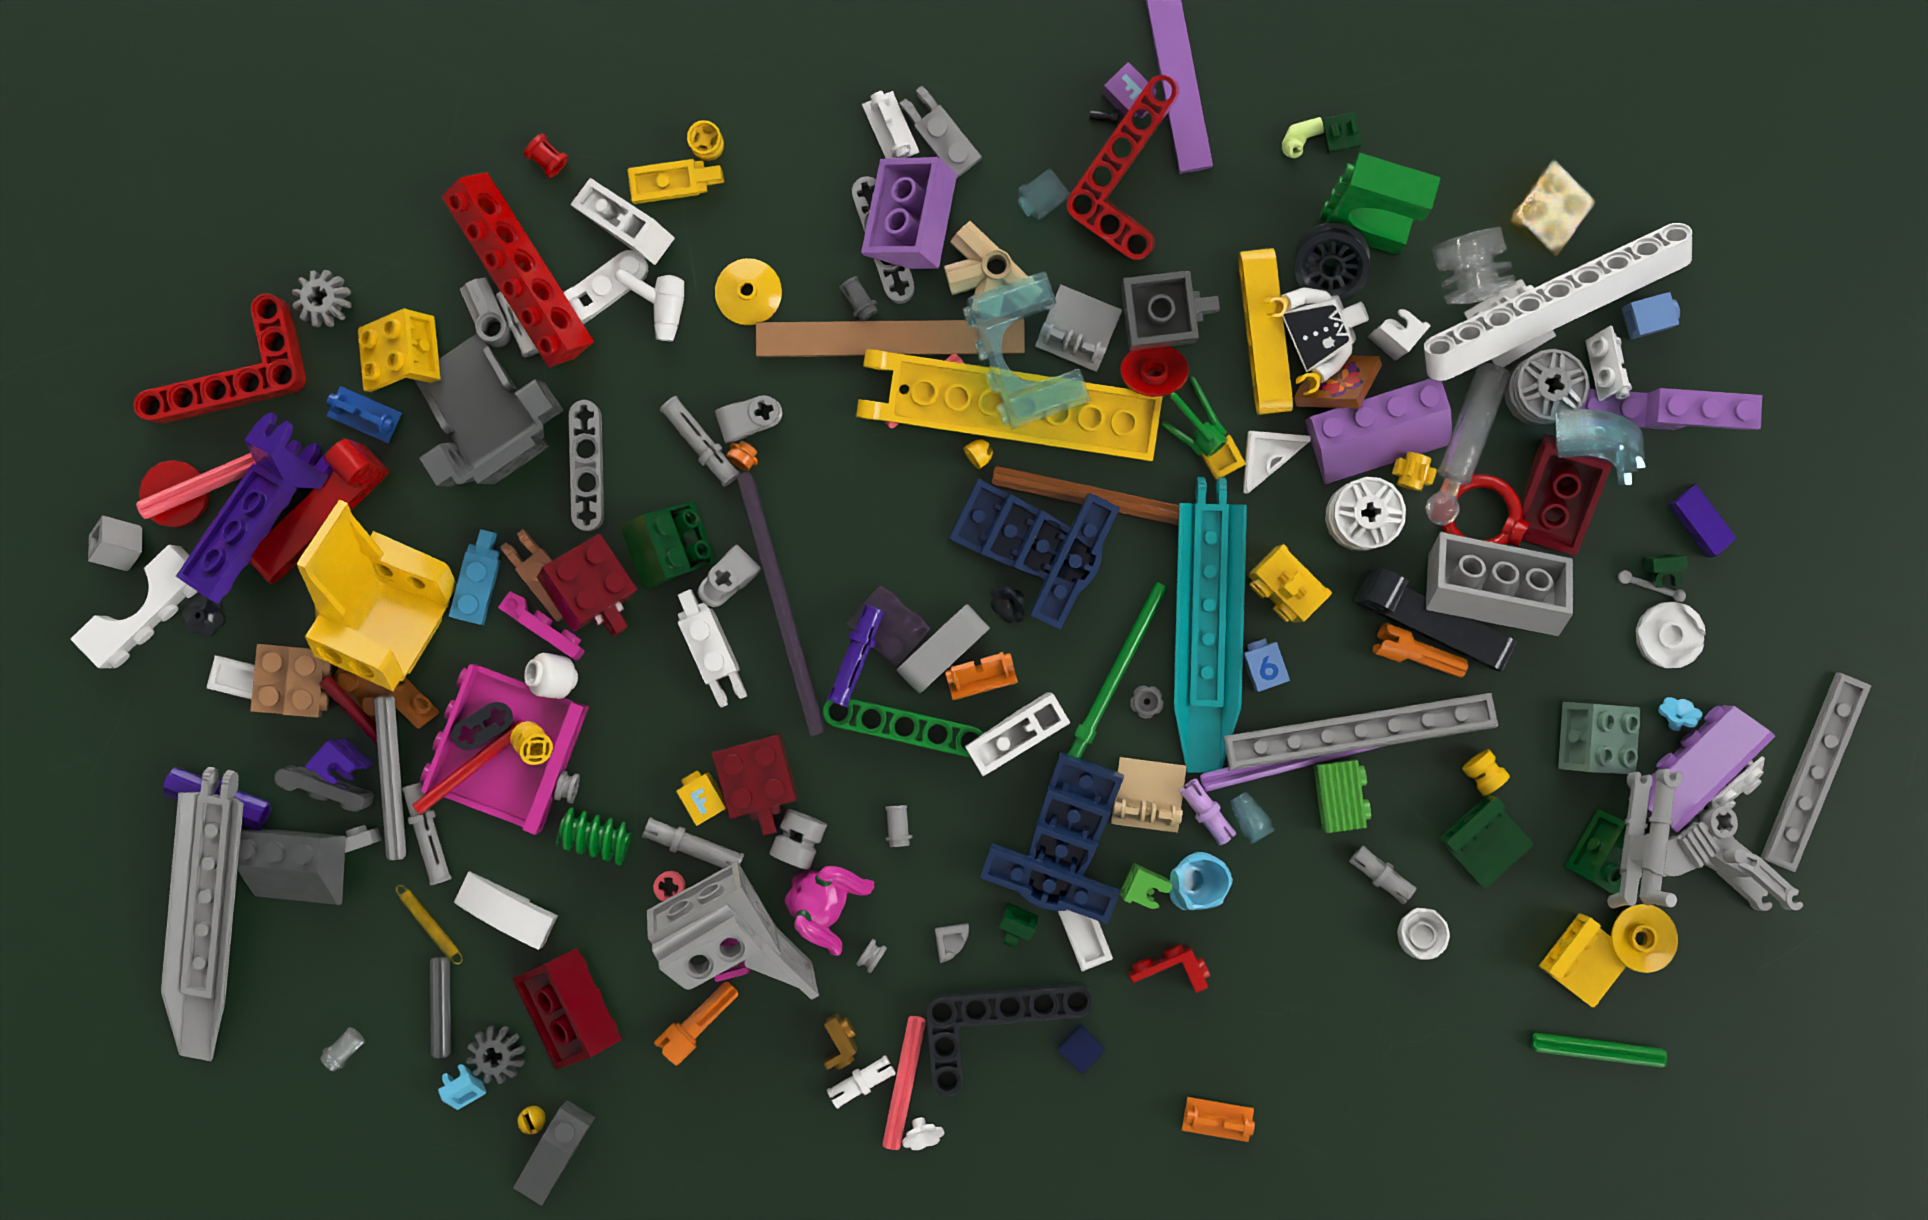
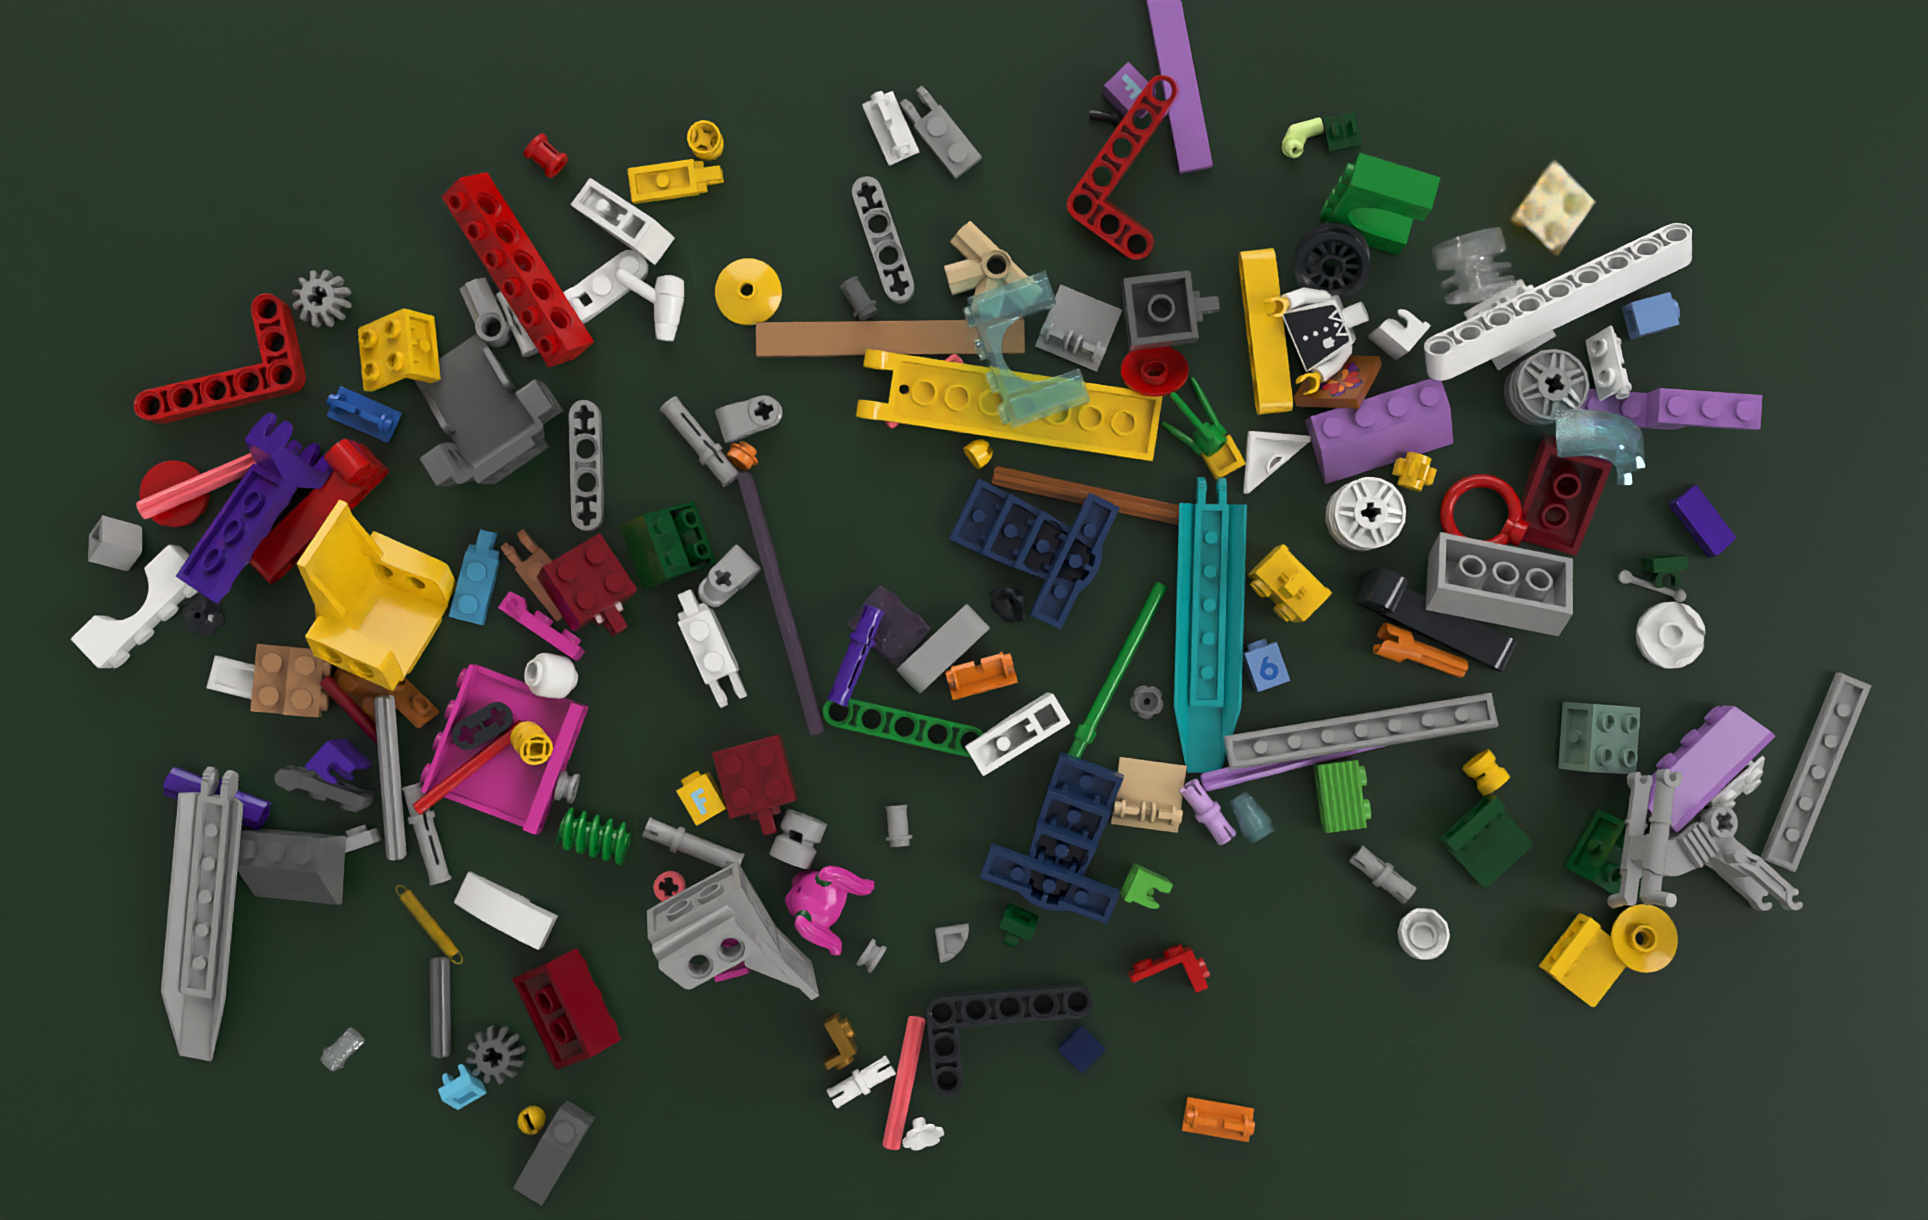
orange piece [654,981,738,1066] -> none
medium lavender slope [861,157,957,269] -> none
clear light blue bracket [1017,168,1070,221] -> none
white tile [1058,910,1113,971] -> none
medium azure hair [1169,852,1233,910] -> none
clear piece [1425,362,1511,525] -> none
green axle [1531,1033,1667,1068] -> none
medium azure plant [1658,697,1702,731] -> none

